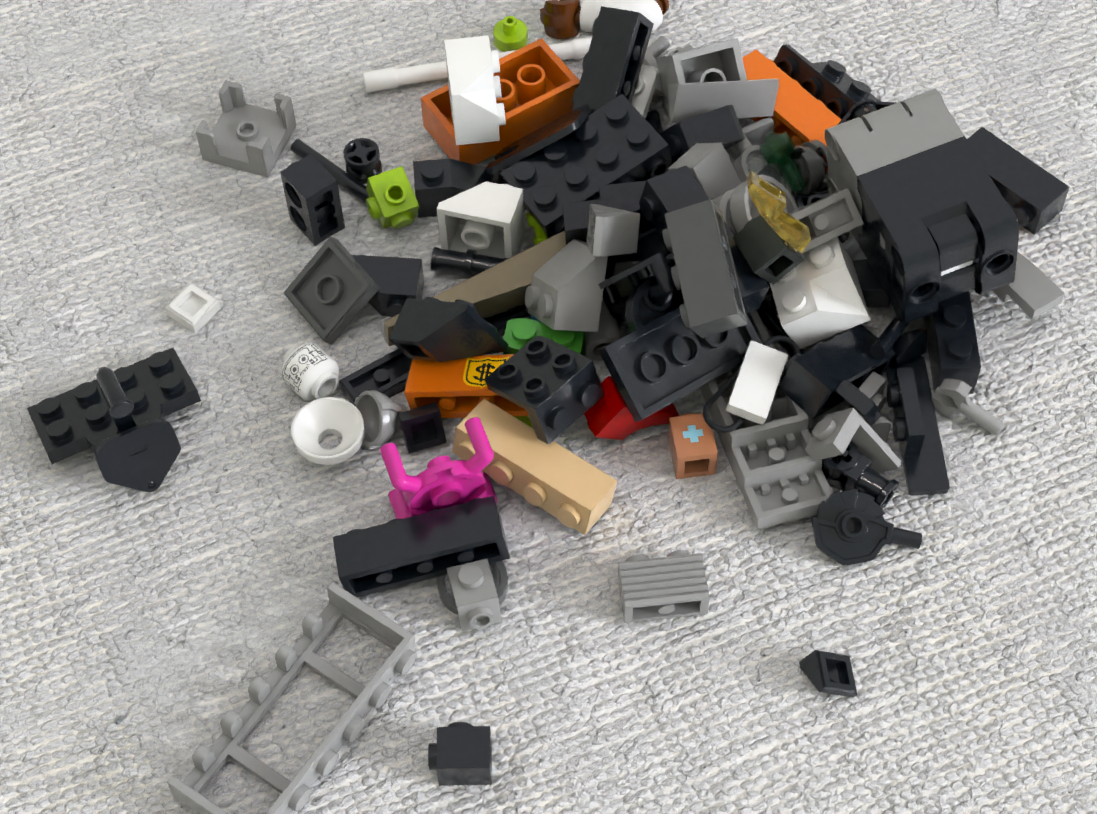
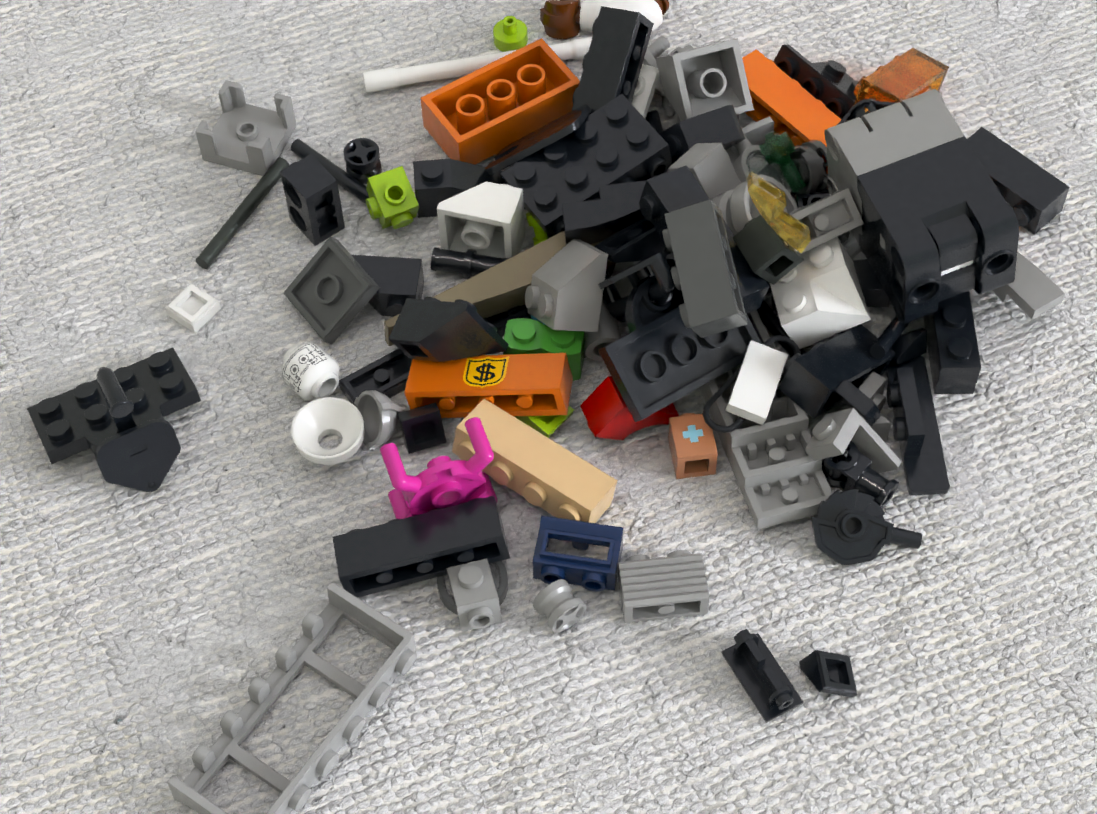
black brick [428,722,492,786] -> none
white slope [444,35,506,146] -> none
black bracket [485,336,605,445] -> none
light grey slope [587,204,640,257] -> none
light grey slope [668,79,779,122] -> none
light grey bar [932,379,1004,435] -> none
none -> pearl dark grey bar [196,157,289,269]
none -> dark blue window [532,515,623,592]
none -> light grey wheel [533,579,586,633]
none -> black hinge [721,629,803,723]
none -> clear orange brick [853,48,949,112]

